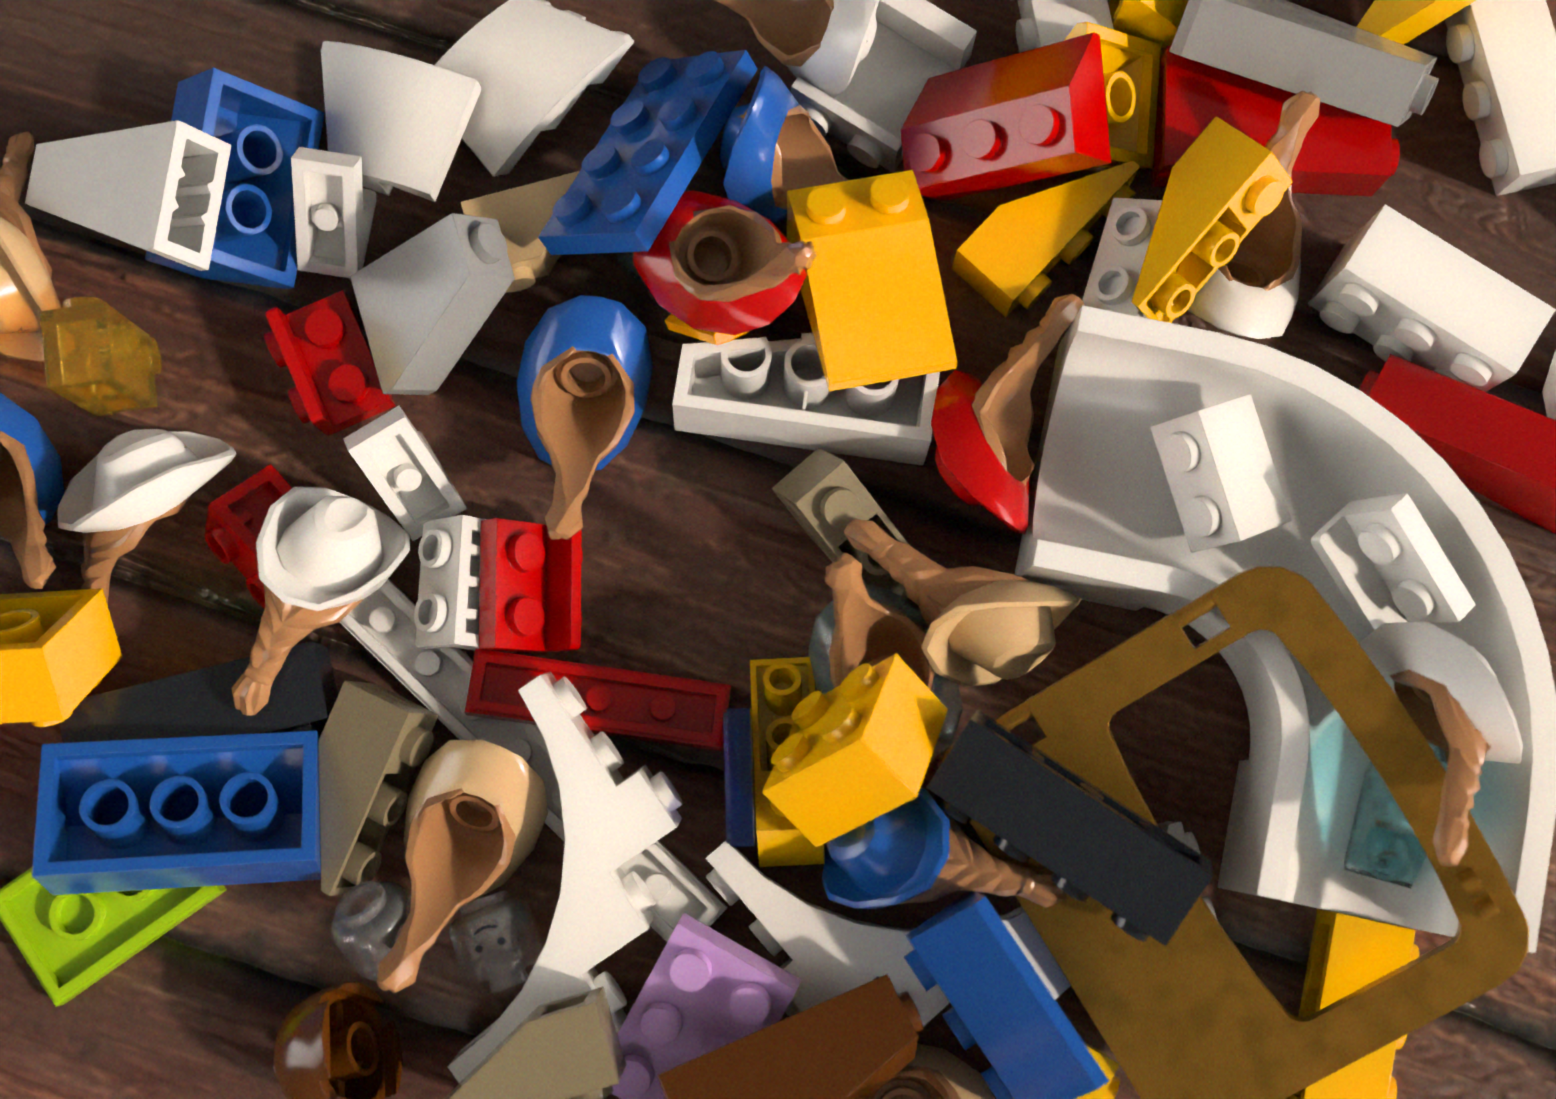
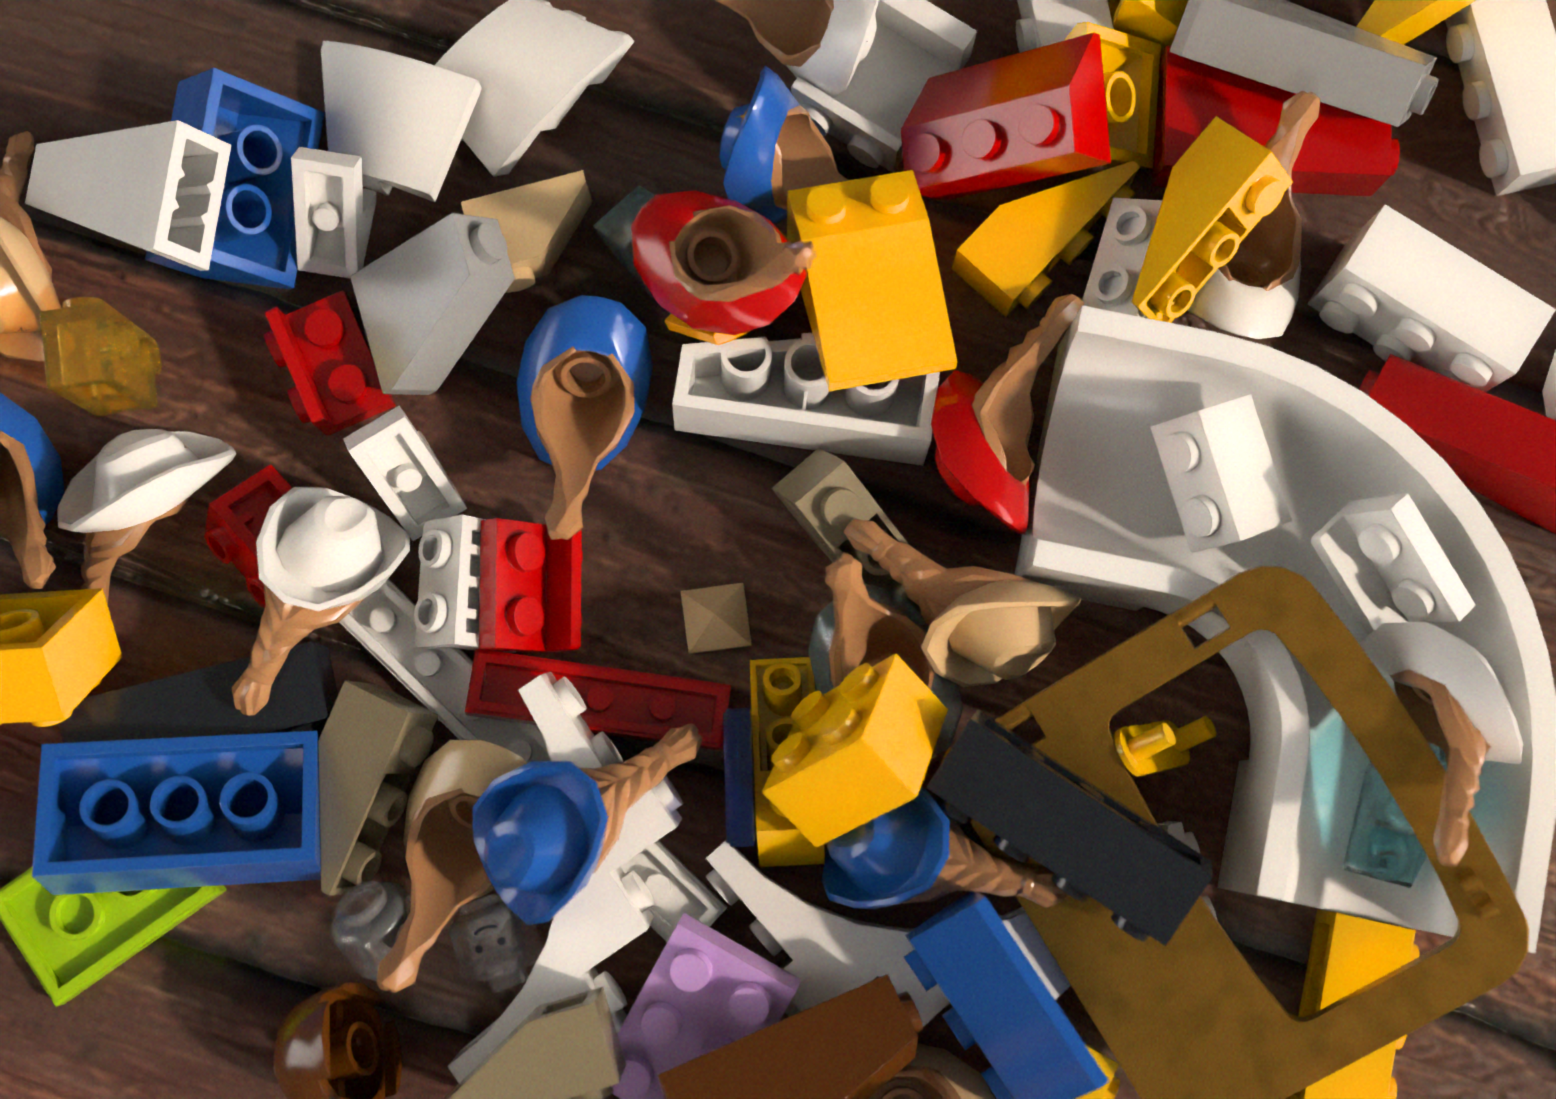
blue plate [538,50,758,255] -> none
none -> blue hat [472,724,702,926]
none -> tan slope [681,583,752,654]
none -> yellow piece [1114,716,1216,777]

